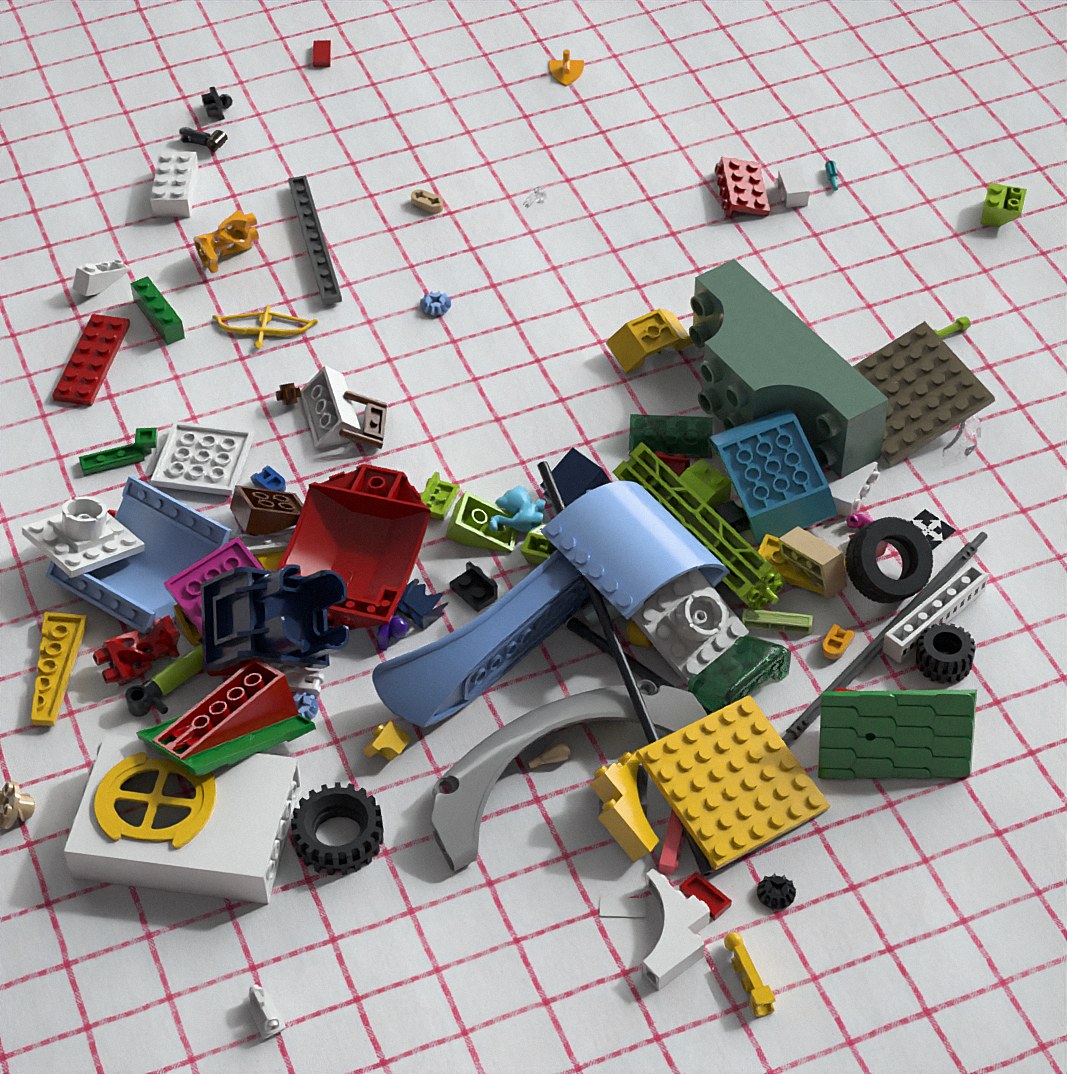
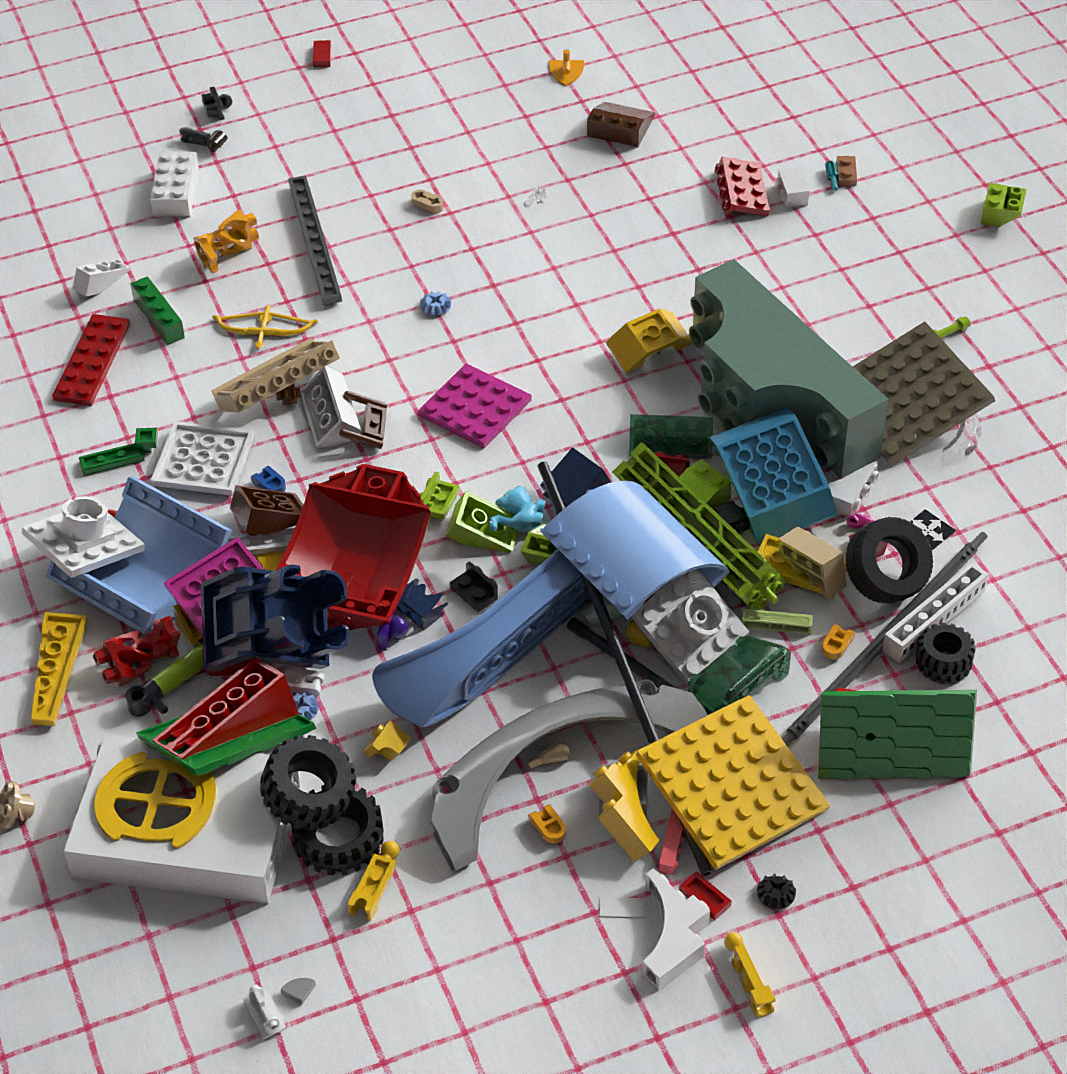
none -> tan window [211,338,340,413]
none -> black tyre [260,735,356,830]
none -> light grey tile [281,978,316,1004]
none -> yellow plate [348,841,400,921]
none -> dark pink plate [418,363,532,449]
none -> light orange plate [528,804,566,844]
none -> reddish brown slope [587,102,655,147]
none -> nougat plate [836,155,857,186]

